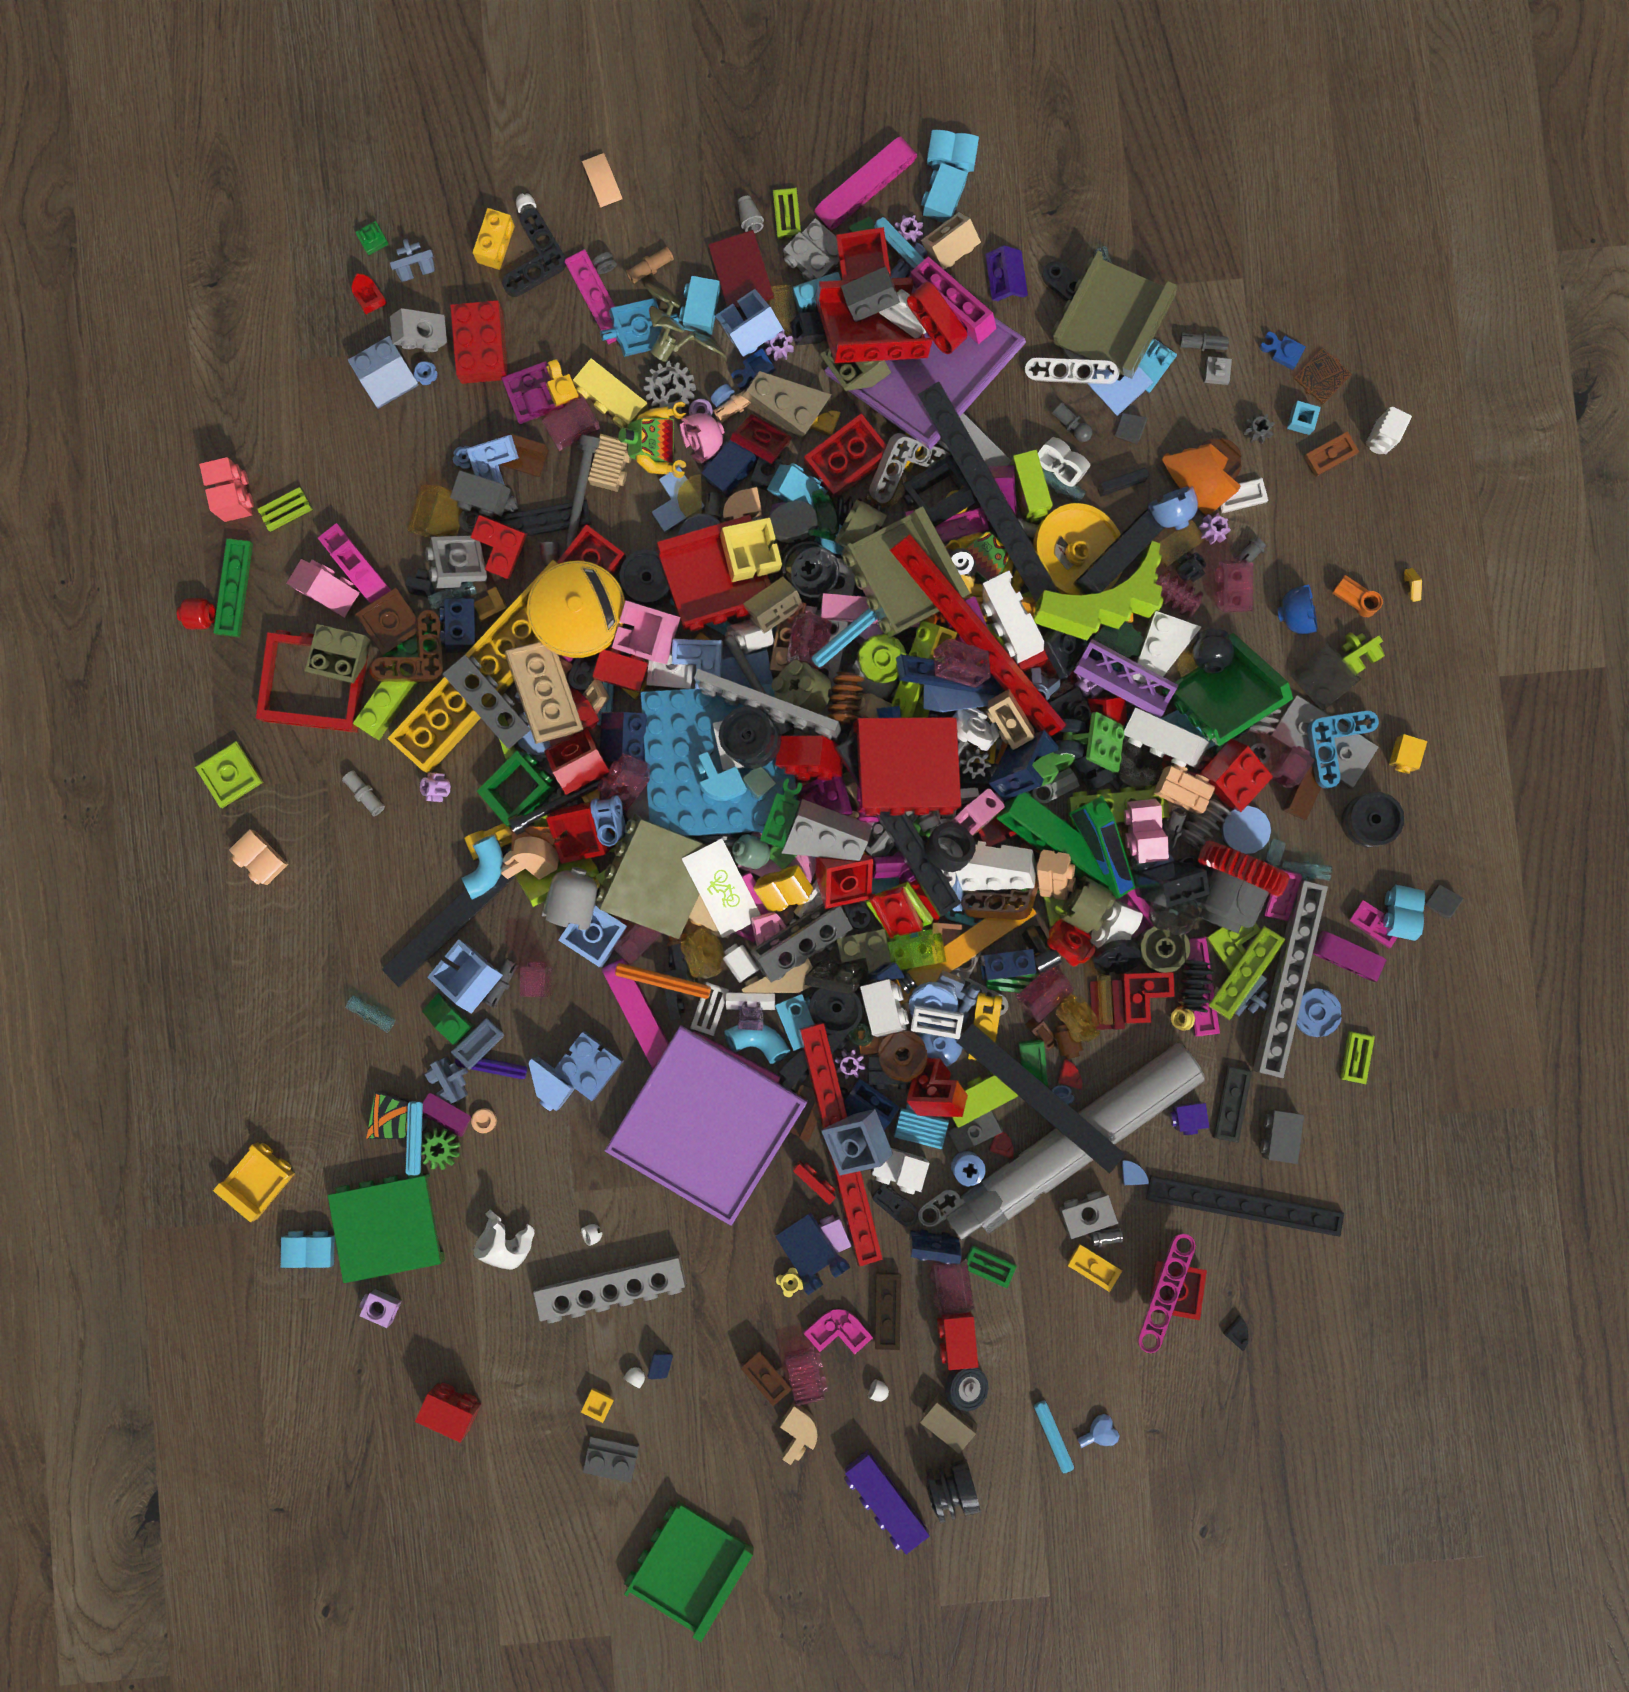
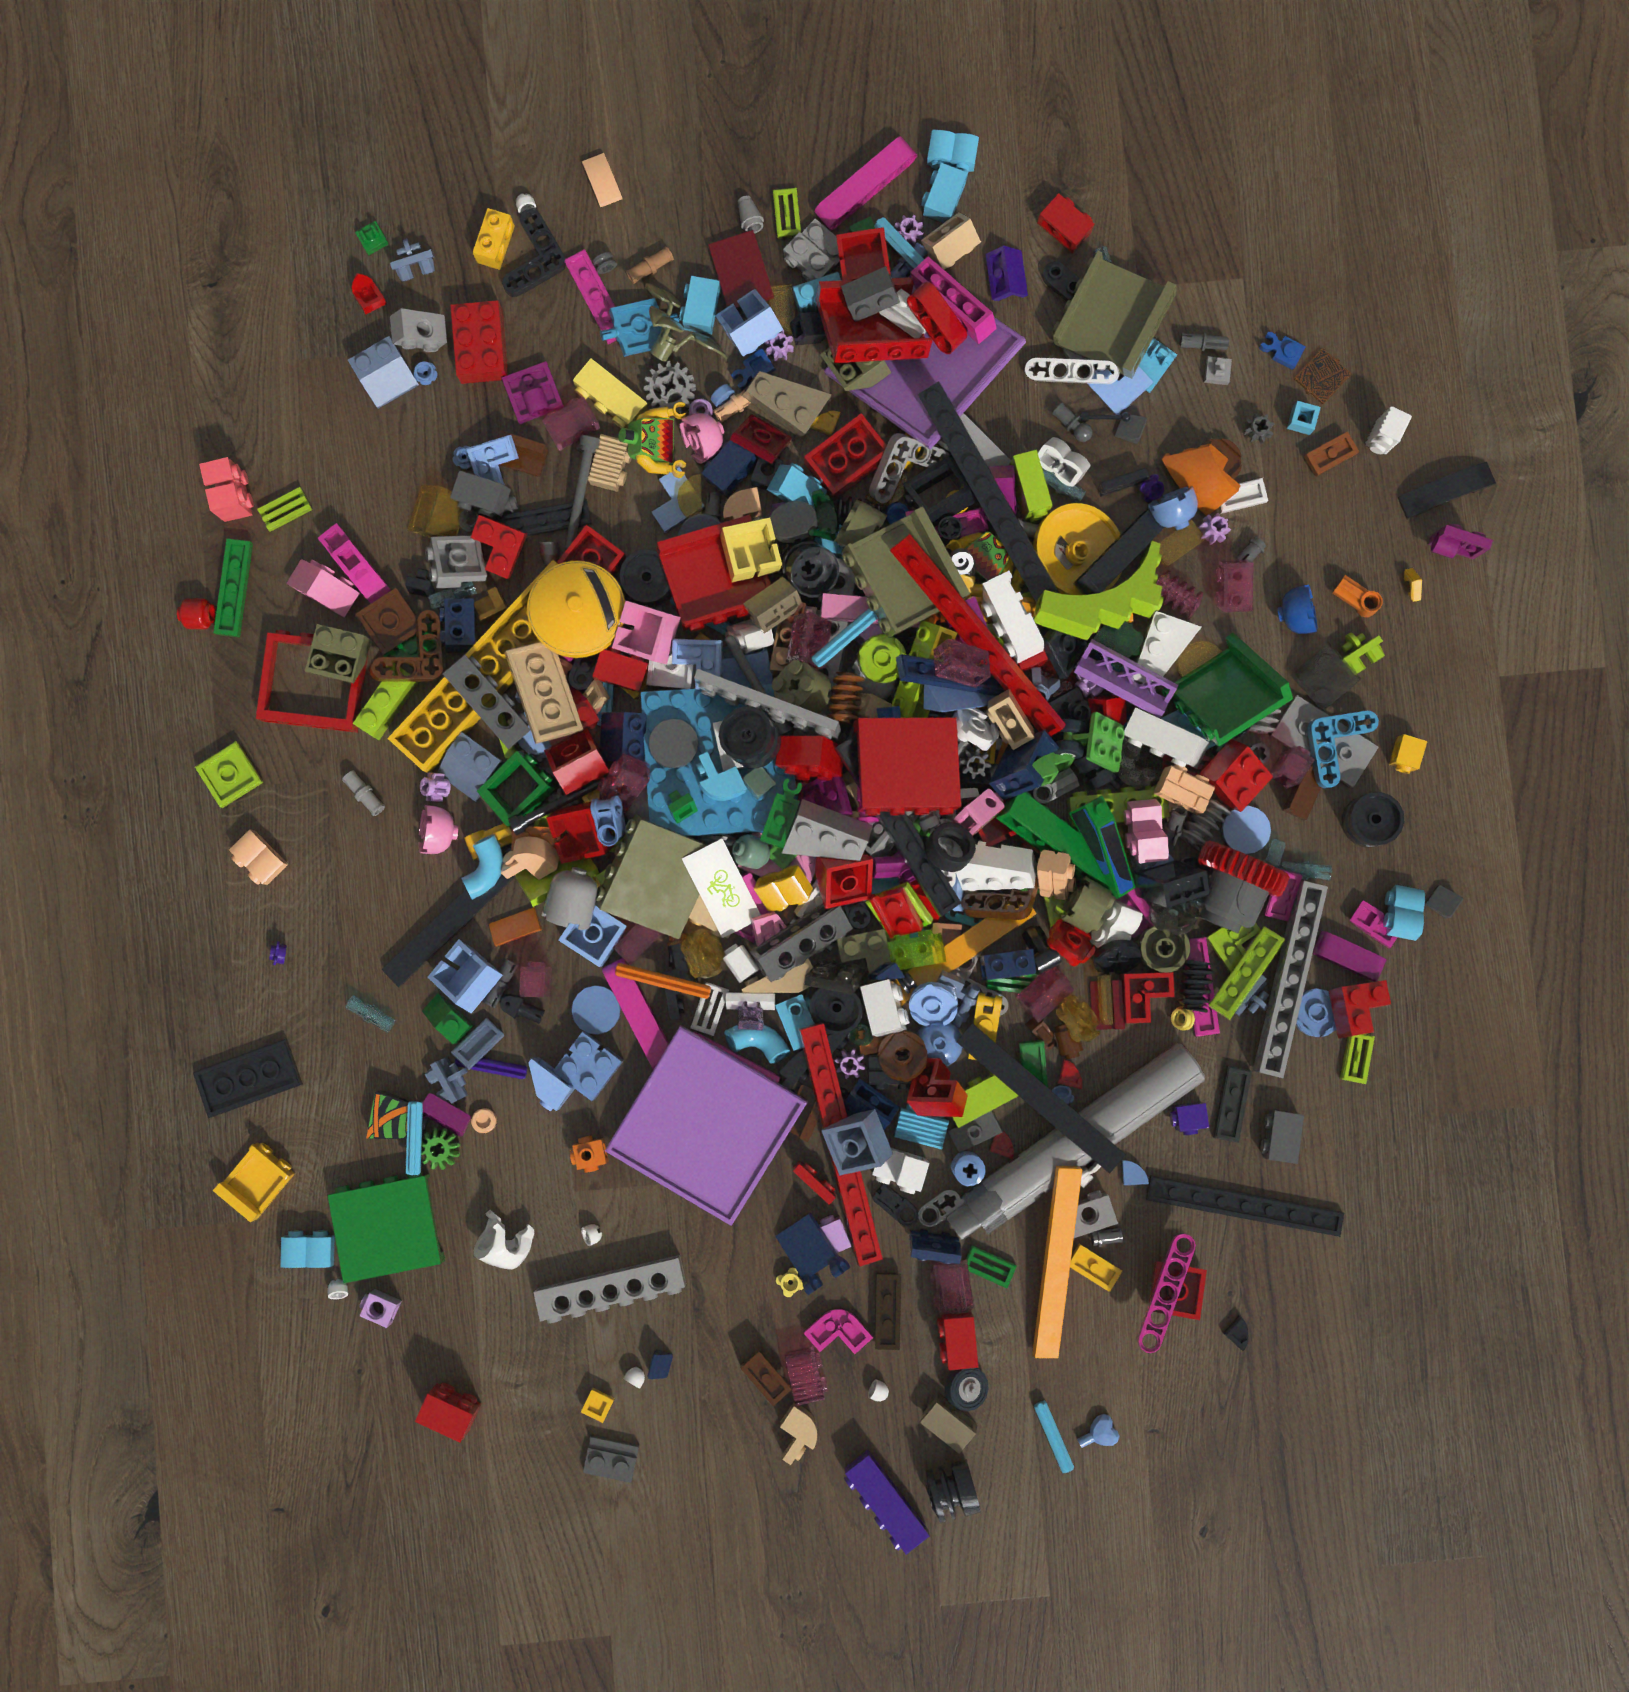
yellow plate [546,359,579,407] -> none
green panel [624,1501,754,1642] -> none
white tile [911,1005,964,1039] -> none
black gear [1176,551,1206,582] -> none
black piece [1192,629,1234,673] -> none
none -> black tile [193,1039,303,1118]
none -> dark purple plate [269,941,287,965]
none -> white hinge [327,1279,348,1299]
none -> bright pink cylinder [418,805,458,854]
none -> sand blue slope [437,732,504,802]
none -> orange slope [489,907,543,947]
none -> black piece [500,994,545,1024]
none -> orange brick [570,1135,609,1173]
none -> medium blue tile [572,986,621,1034]
none -> dark grey tile [649,719,698,769]
none -> green tile [668,790,698,824]
none -> blue tile [885,502,909,525]
none -> black wheel [937,516,962,546]
none -> light orange tile [1032,1166,1082,1358]
none -> red brick [1037,193,1095,254]
none -> black hinge [1080,412,1131,422]
none -> white plate [1080,1162,1101,1188]
none -> dark purple plate [1139,474,1164,502]
none -> red brick [1328,980,1391,1039]
none -> black slope [1398,462,1496,519]
none -> magenta plate [1428,524,1493,560]

